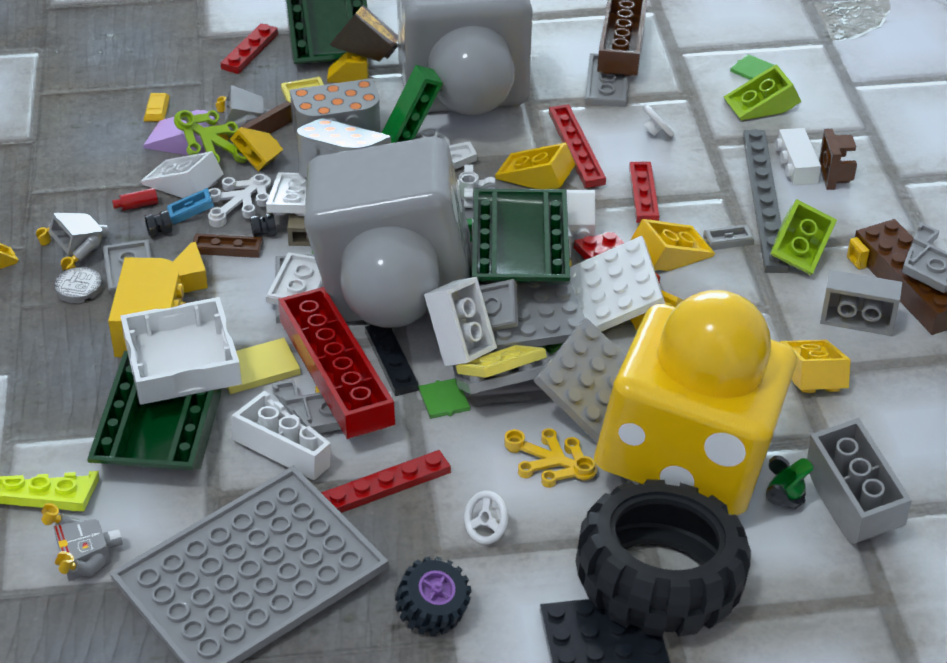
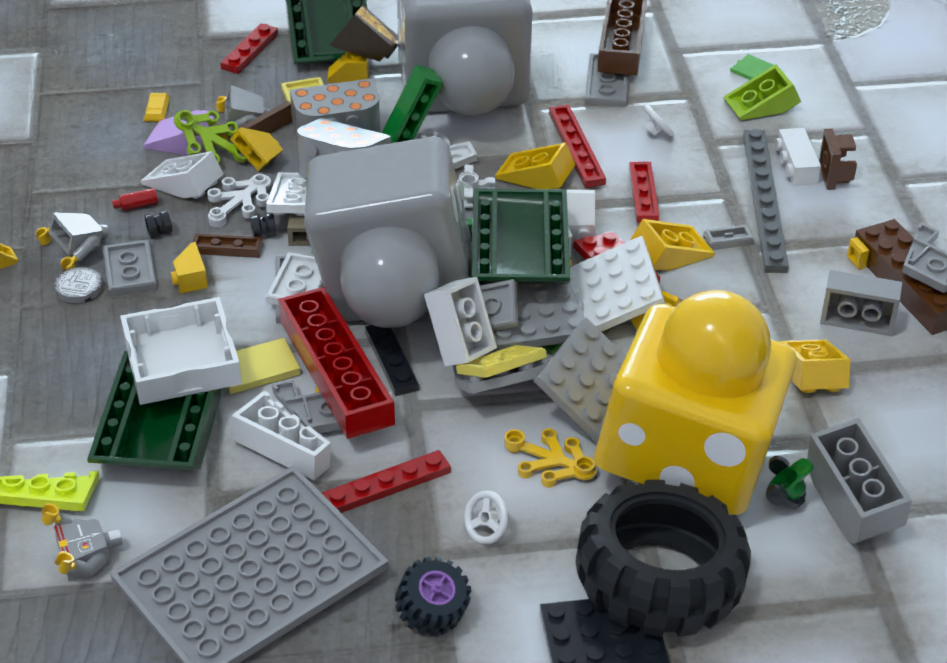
yellow brick [108,257,186,357] -> none
dark azure tile [167,188,214,225] -> none
bright green piece [419,378,470,419] -> none
lime slope [770,199,837,275] -> none

